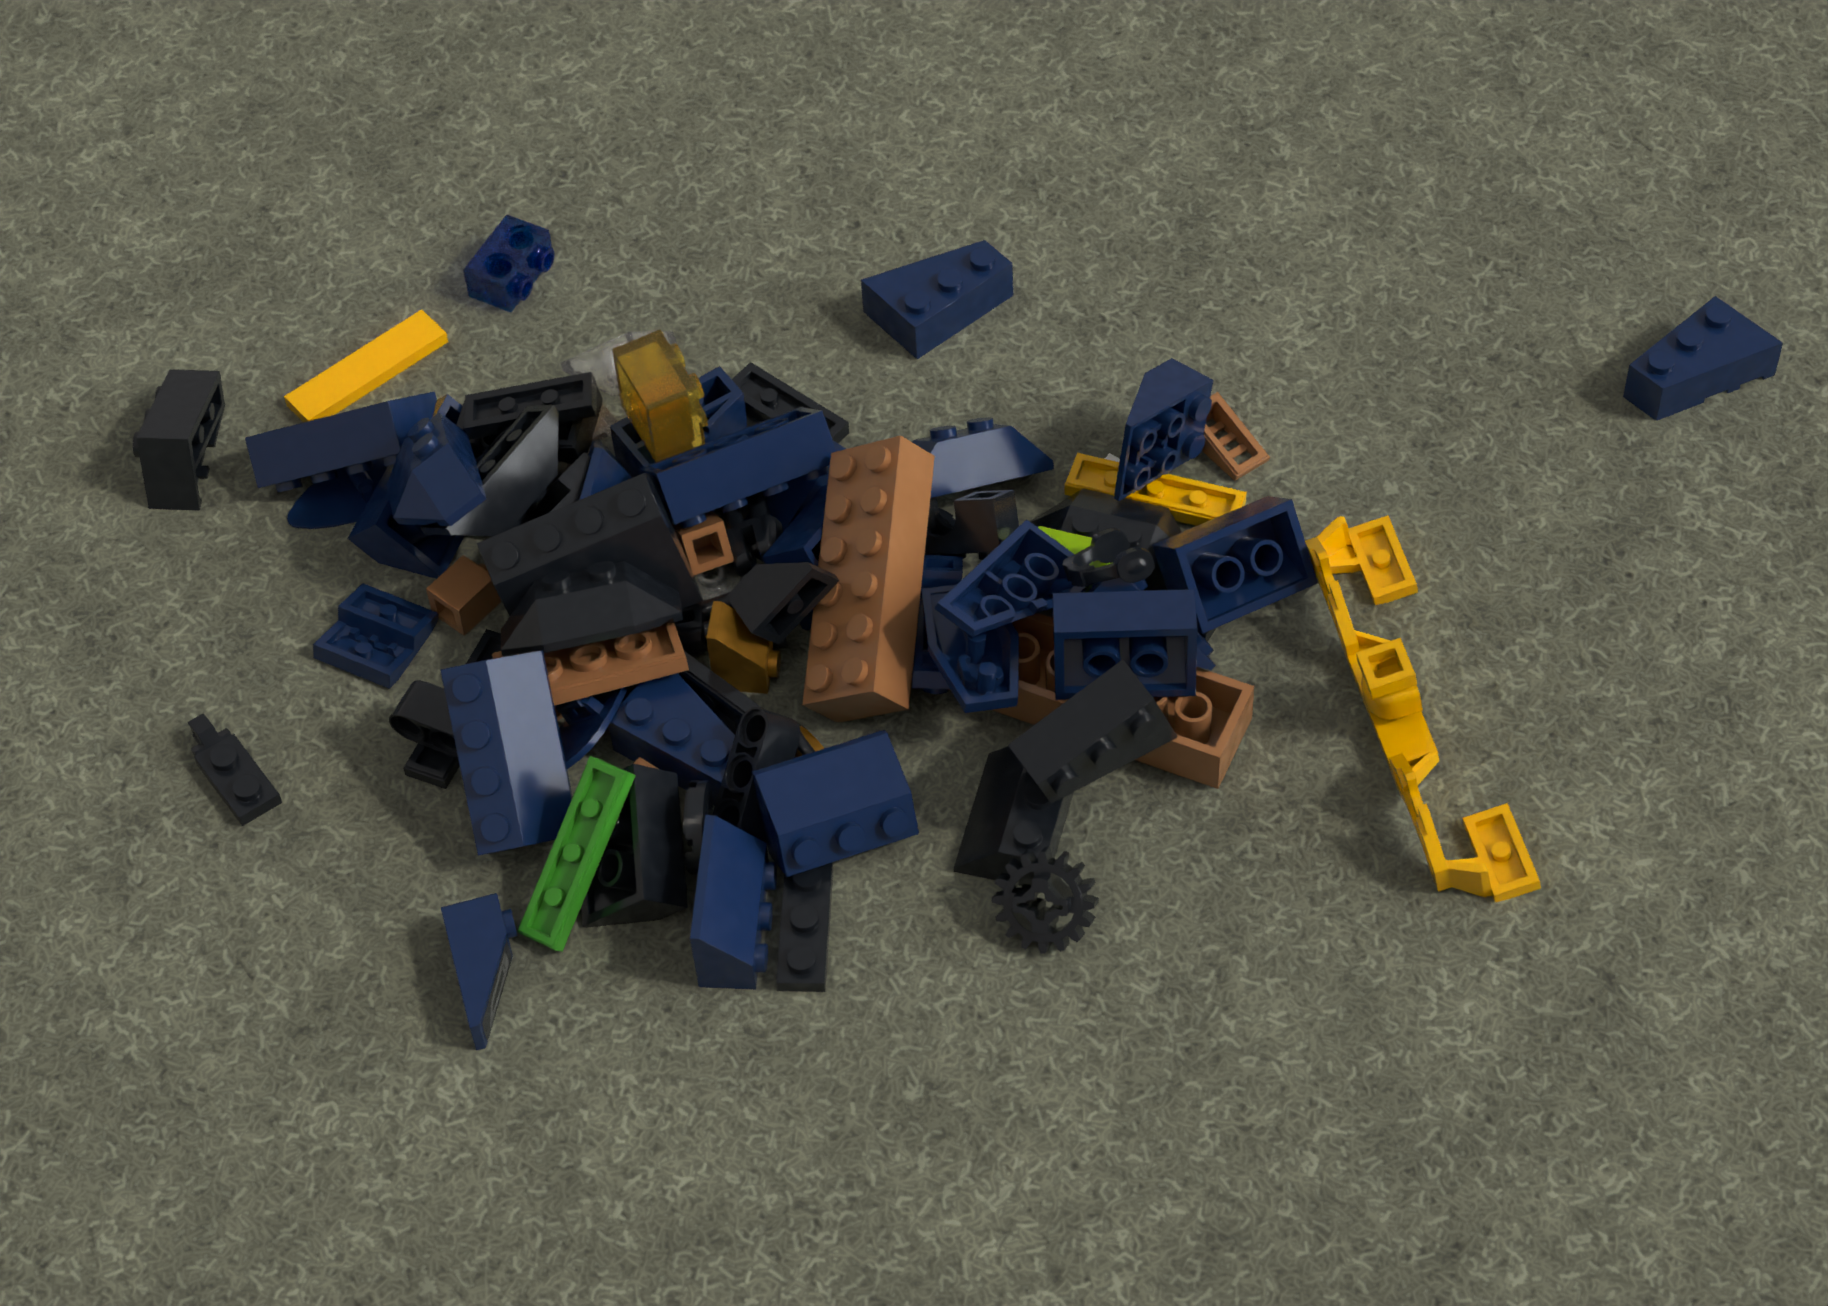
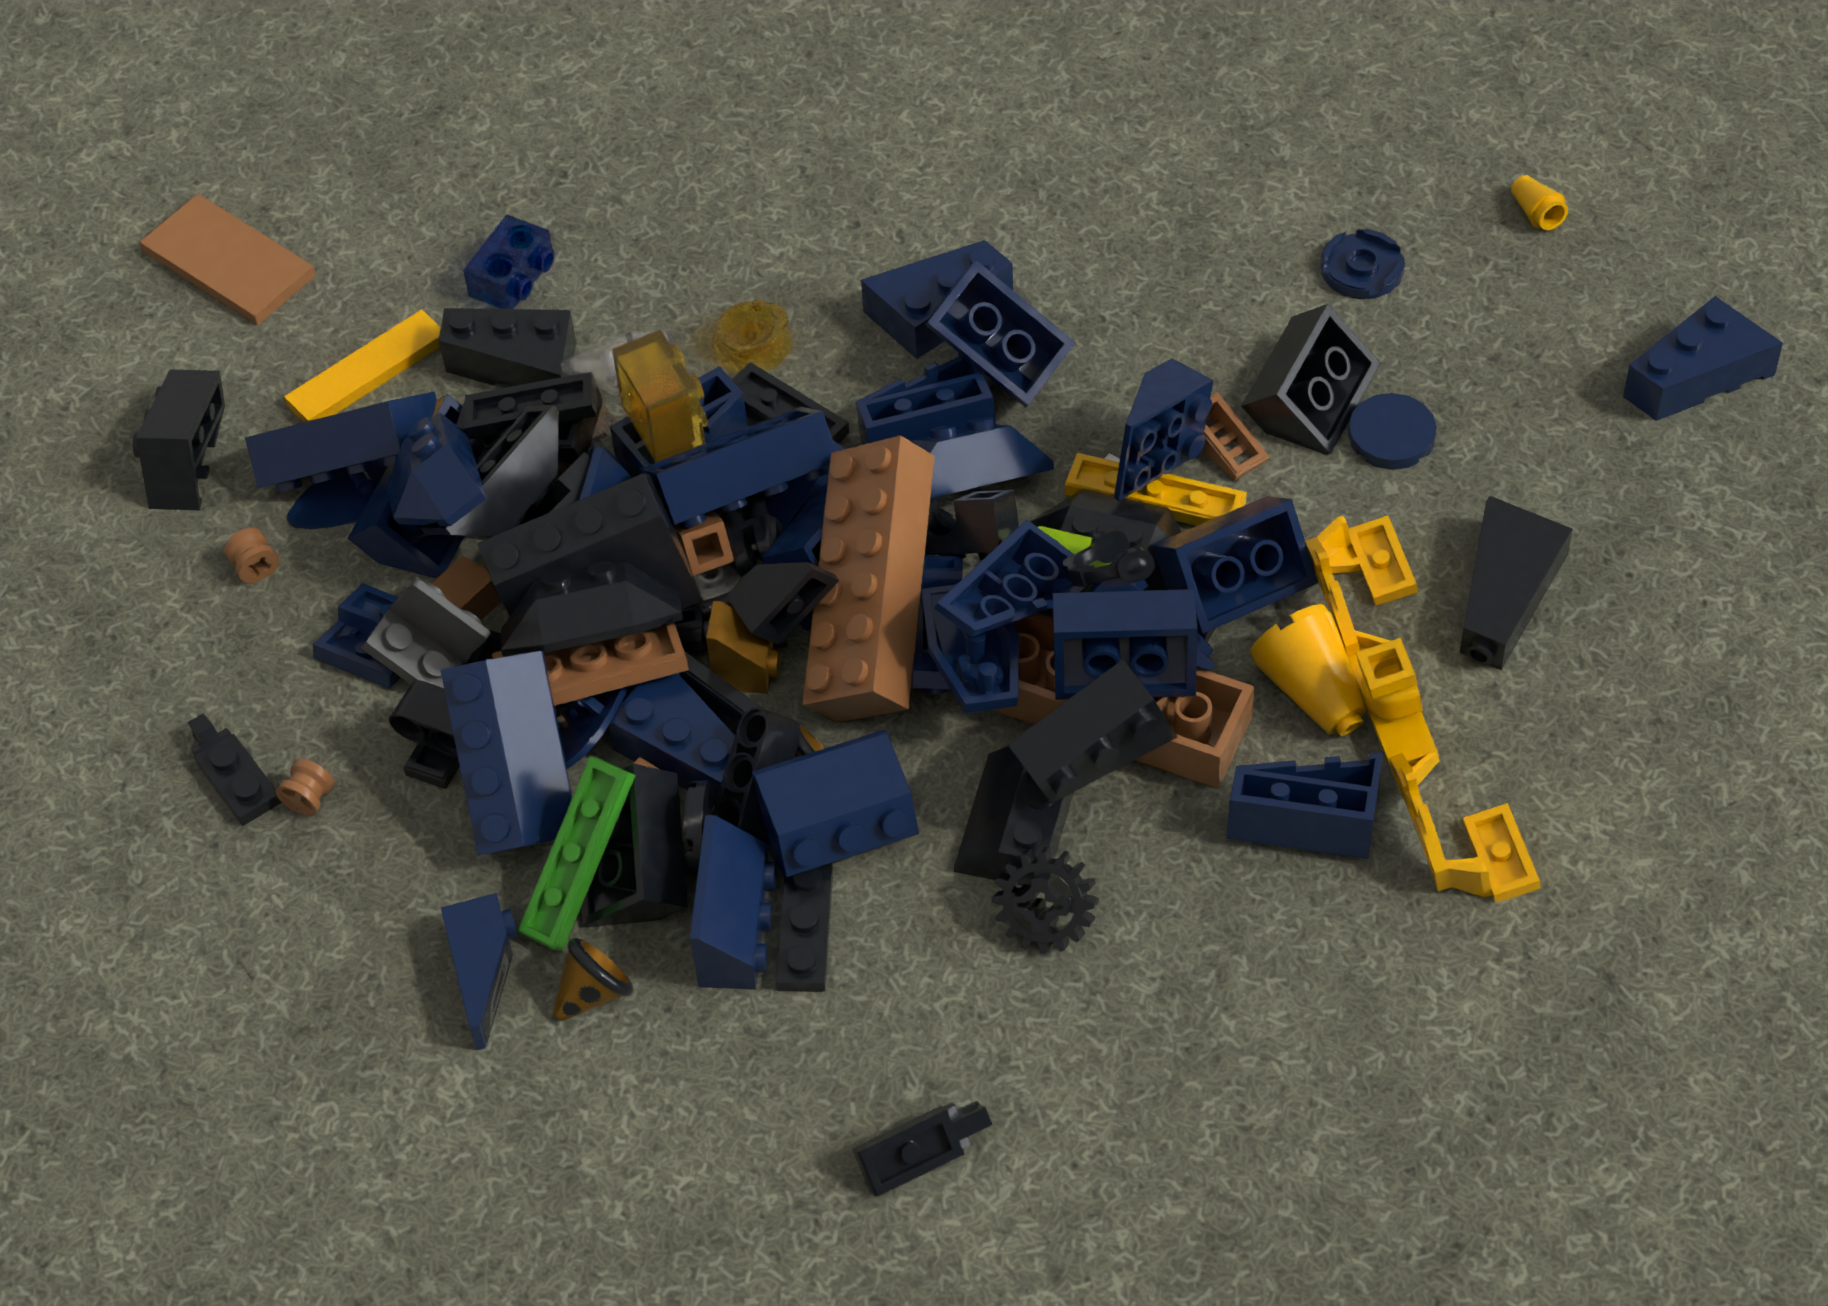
none -> medium nougat tile [140,194,316,325]
none -> medium nougat wheel [224,527,280,584]
none -> medium nougat wheel [276,759,335,817]
none -> dark grey bracket [361,579,490,688]
none -> black wedge [439,308,576,387]
none -> hat [553,938,633,1021]
none -> clear yellow hat [711,299,793,373]
none -> black hinge [852,1101,993,1197]
none -> dark blue wedge [855,353,996,445]
none -> dark blue slope [925,260,1076,408]
none -> dark blue wedge [1227,752,1384,859]
none -> black slope [1241,304,1380,455]
none -> yellow cone [1250,604,1367,737]
none -> dark blue tile [1320,229,1405,299]
none -> dark blue tile [1348,393,1437,470]
none -> black slope [1460,496,1573,670]
none -> yellow cone [1511,175,1568,230]

